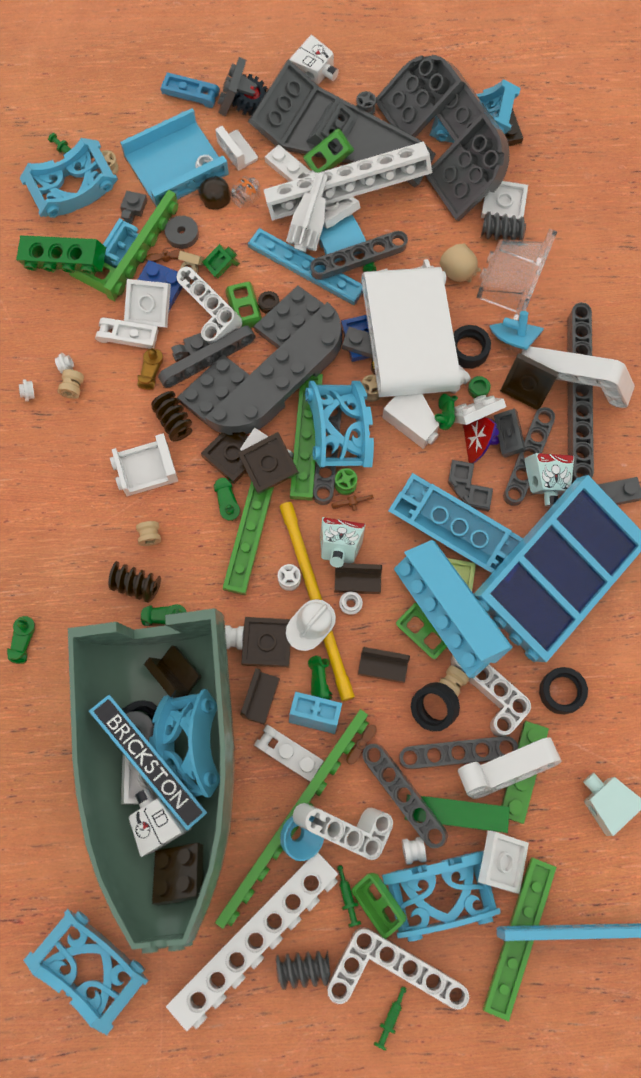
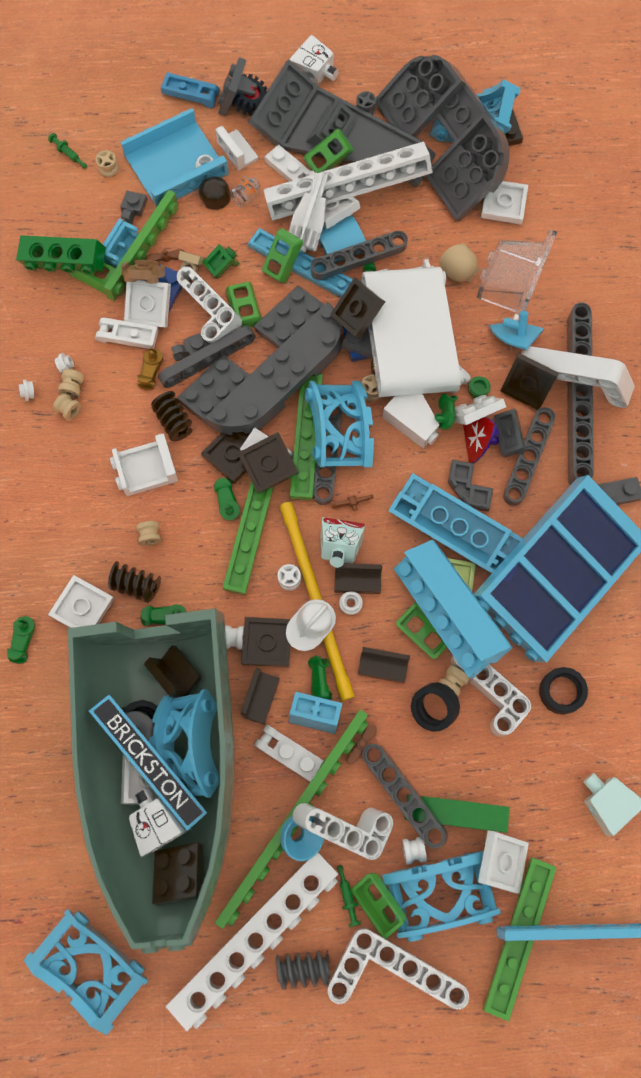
medium azure fence [20,138,118,218] -> none
dark grey piece [165,215,199,249] -> none
dark brown tile [258,291,279,313] -> none
bright green wheel [335,468,358,495] -> none
green piece [374,987,407,1051] -> none
dark grey beam [399,736,518,769] -> none
black tyre [453,325,491,369] -> none
white beam [457,737,562,799] -> none
dark grey piece [481,211,526,245] -> none
bright green plate [501,721,549,824] -> none
light aqua torso [524,453,574,507] -> none
none -> white plate [48,575,115,628]
none -> tan wheel [53,393,81,421]
none -> medium nougat plate [121,260,165,284]
none -> bright green piece [262,228,303,283]
none -> dark brown plate [330,277,386,339]

